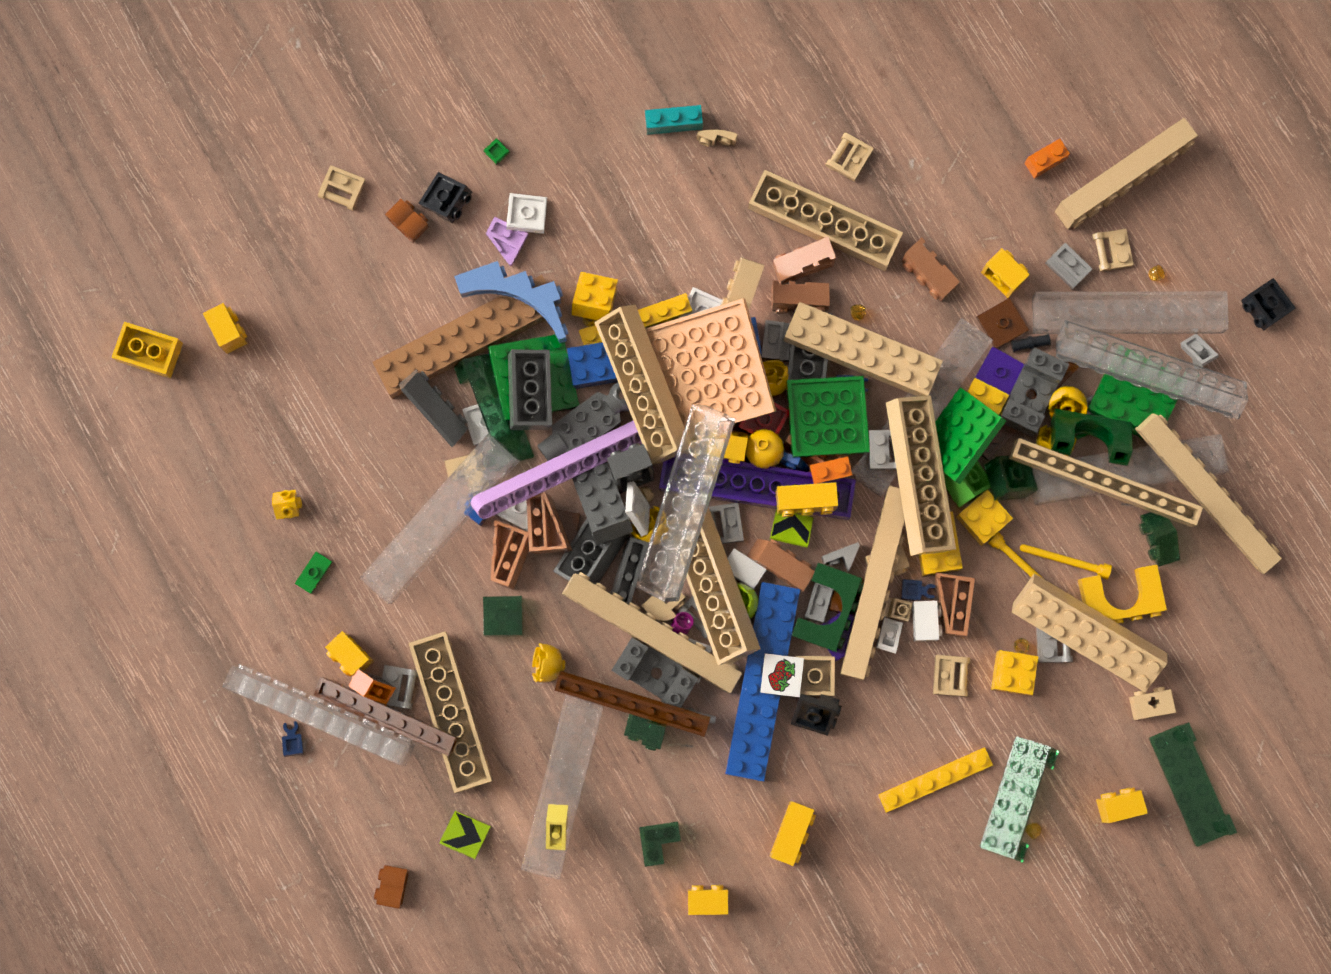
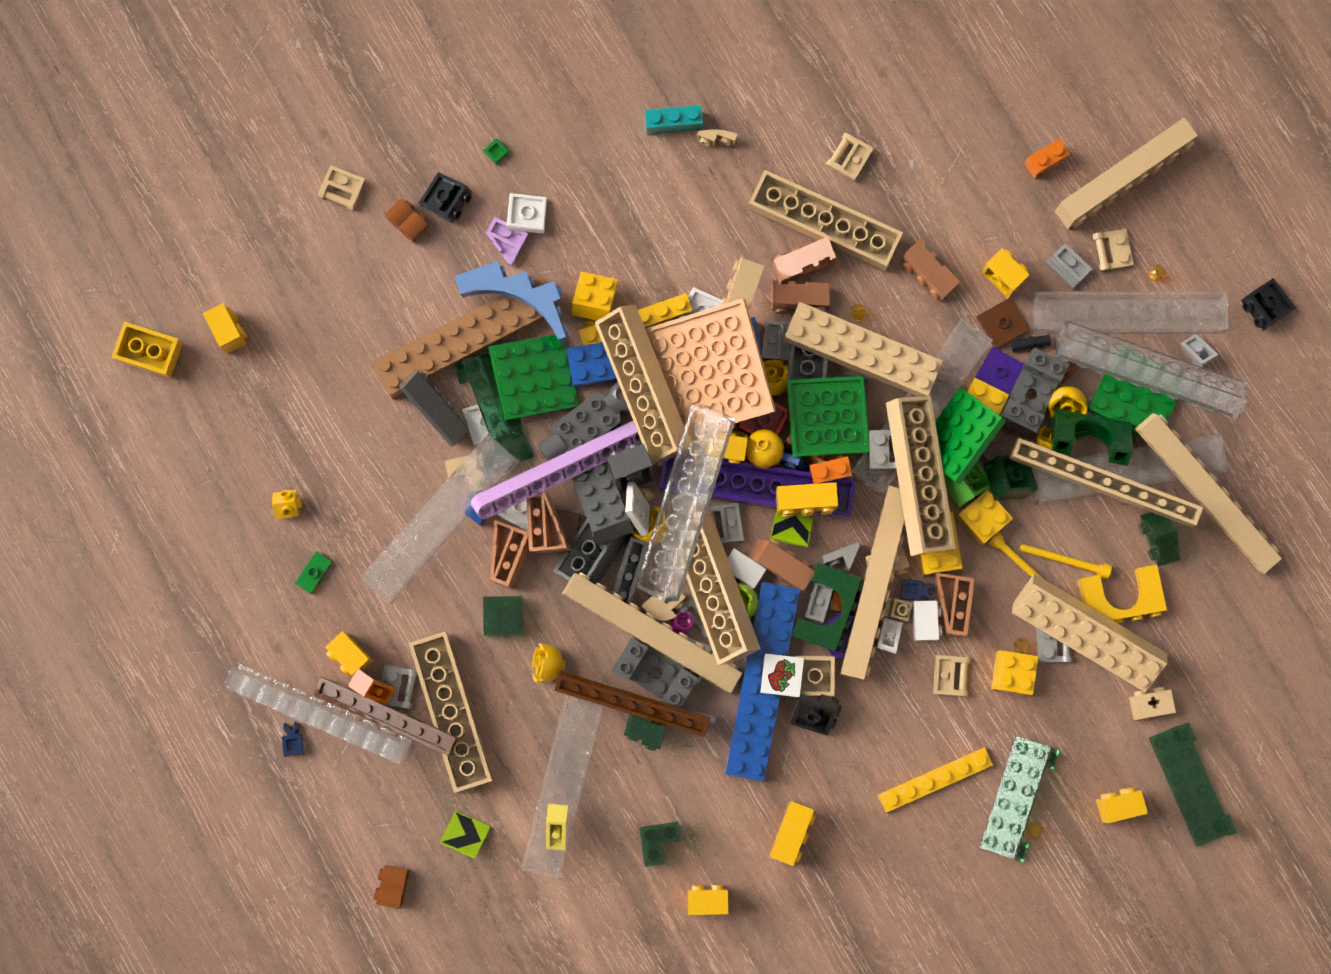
dark grey brick [508,349,552,430] -> none

